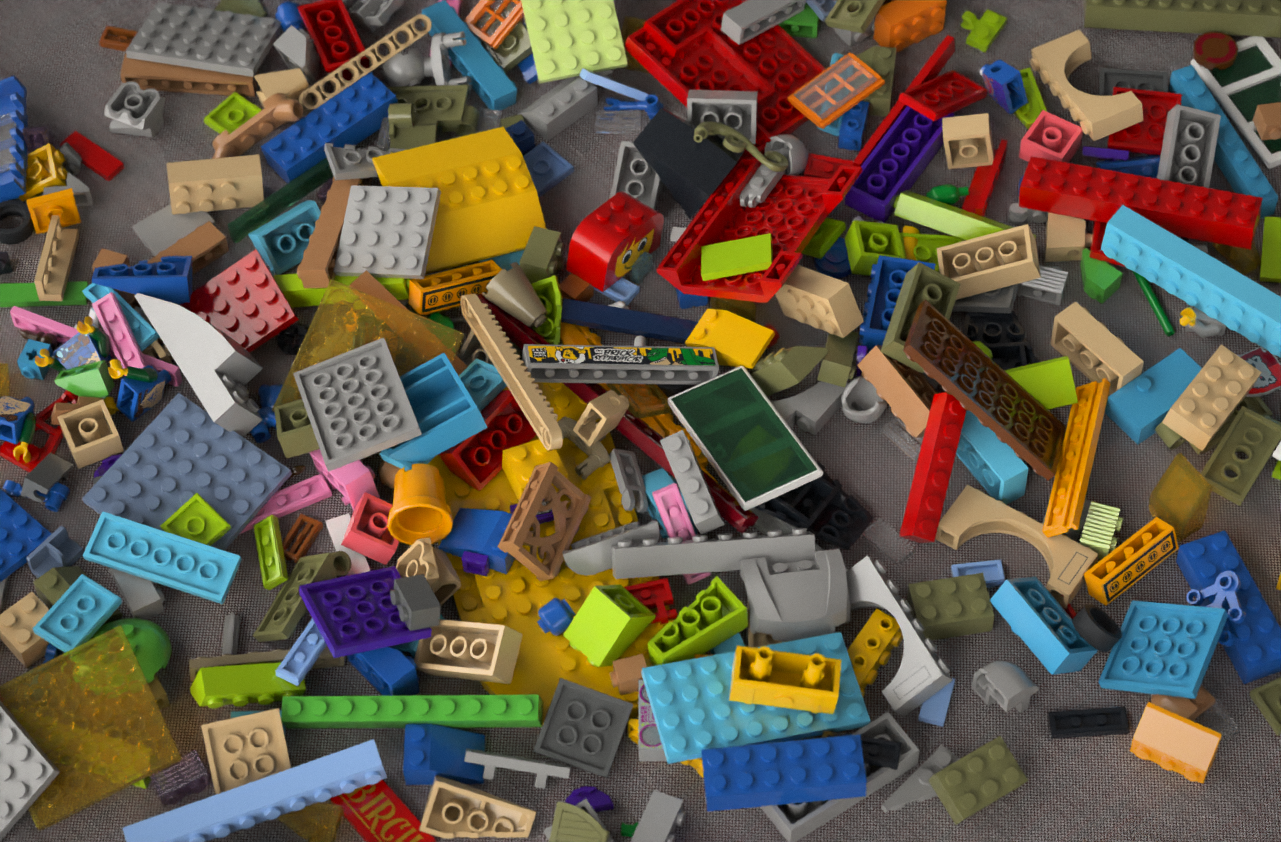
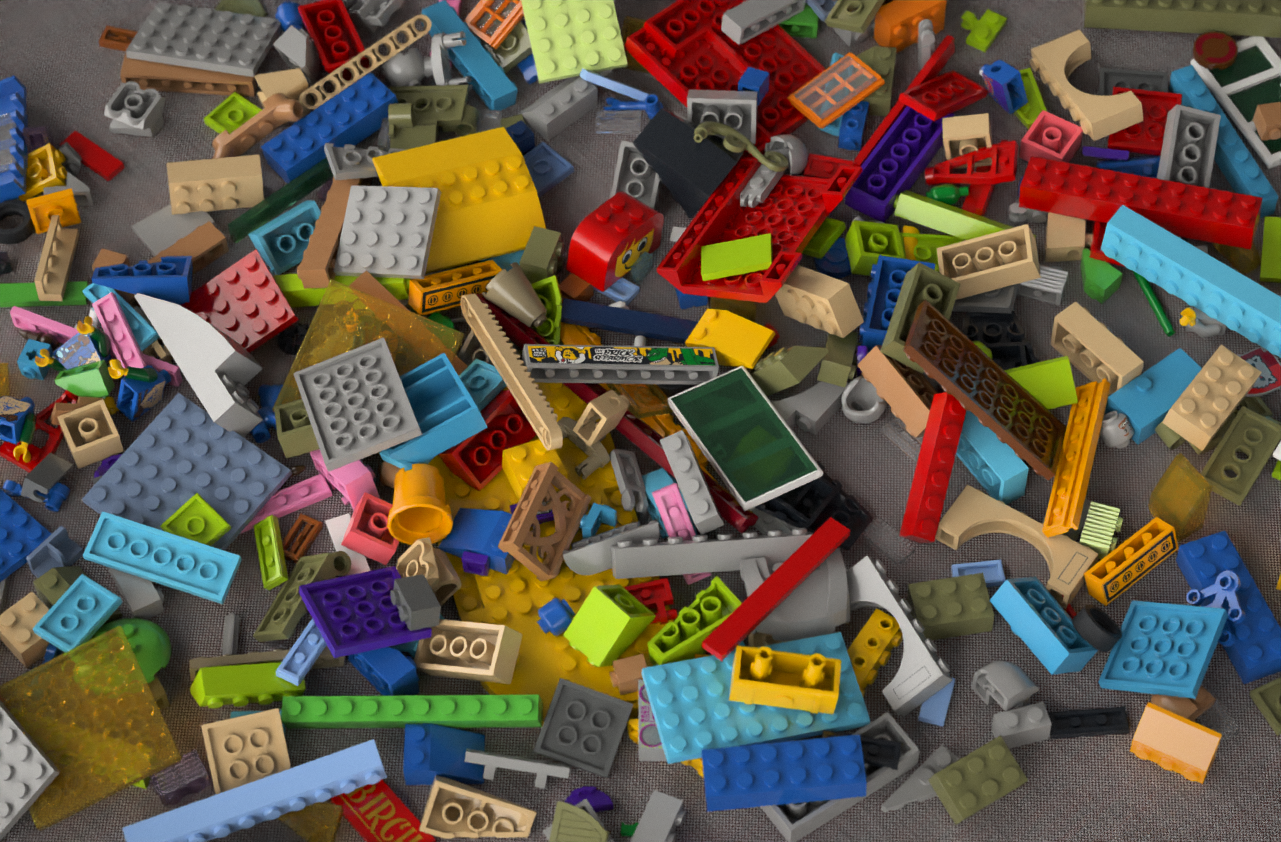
none -> dark azure bracket [580,503,617,539]
none -> red tile [702,517,851,661]
none -> blue brick [738,67,769,106]
none -> light grey hinge [918,19,935,70]
none -> red plate [925,140,1018,186]
none -> light grey brick [991,702,1052,749]
none -> light grey head [1100,411,1134,449]

